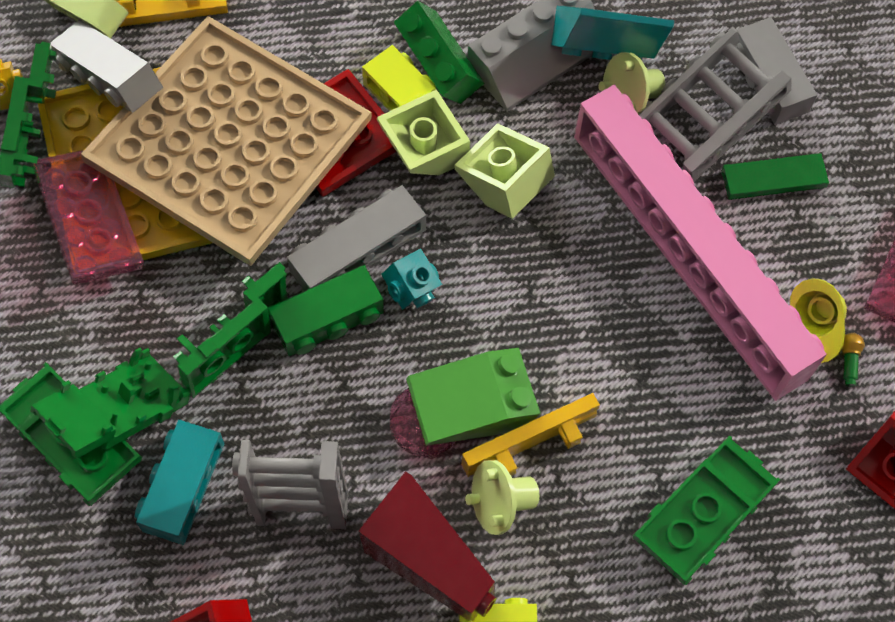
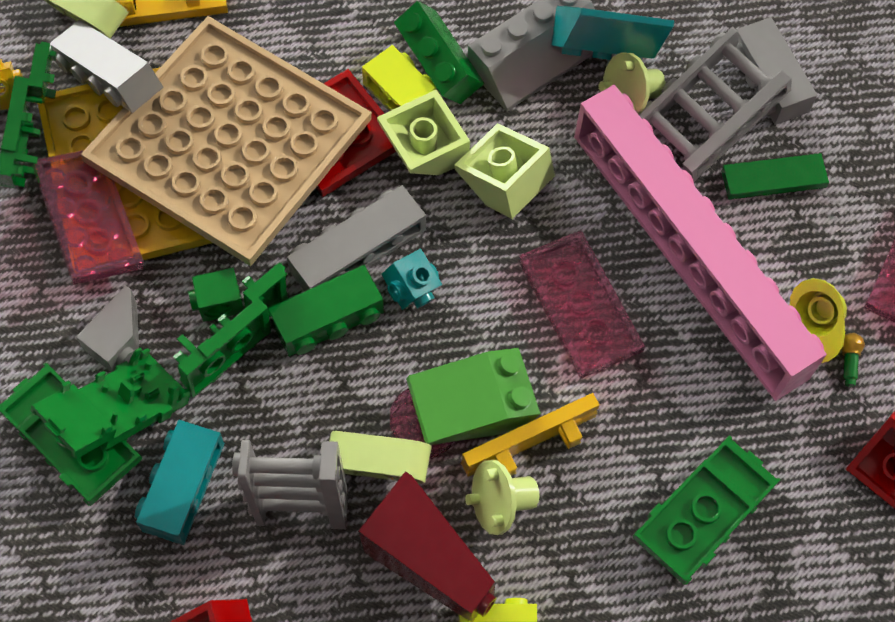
none -> light grey slope [76,285,139,372]
none -> green brick [188,267,244,322]
none -> yellowish green beam [329,431,432,484]
none -> clear pink plate [518,230,645,379]

